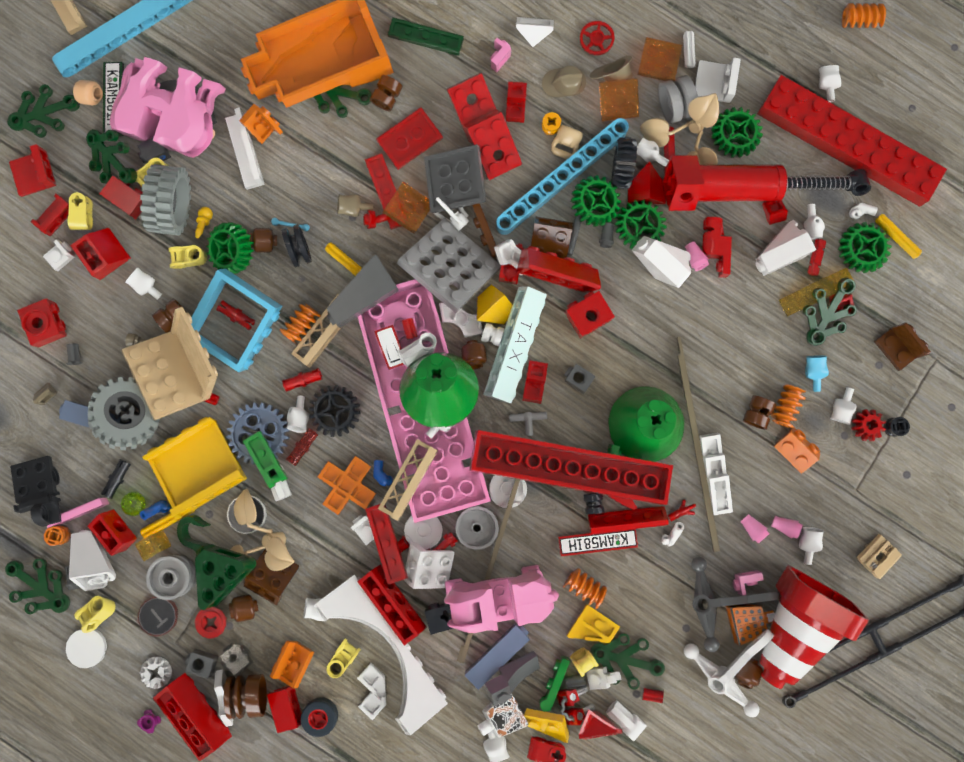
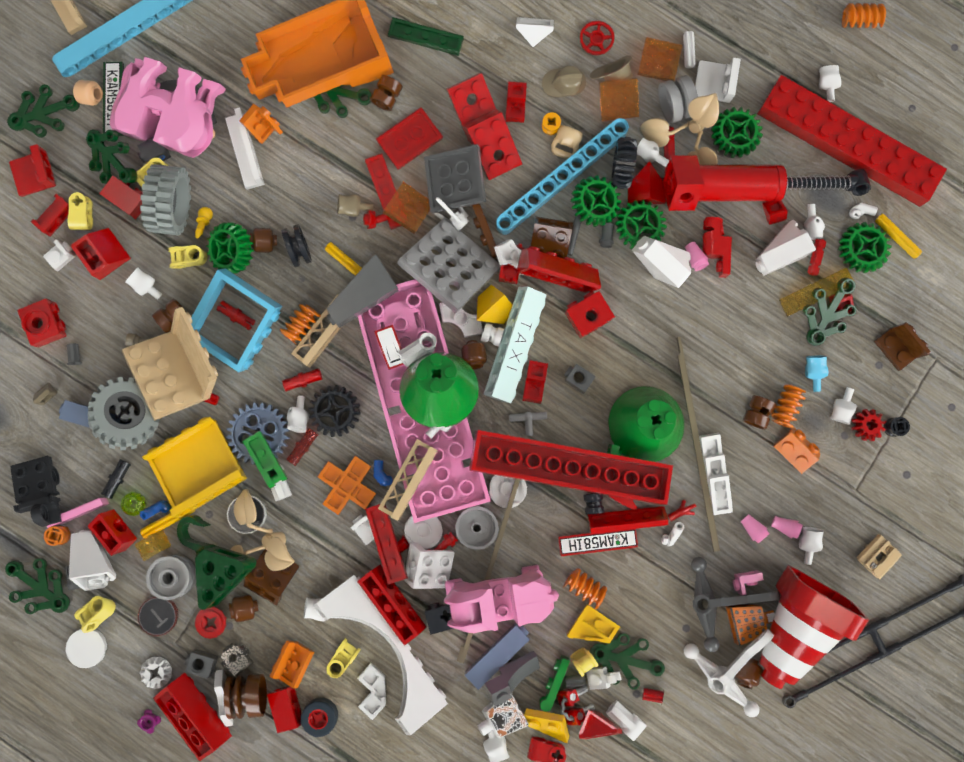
medium azure hinge [271,218,310,231] -> none
red piece [400,317,418,340] -> none
bright pink bracket [490,38,511,73] -> none

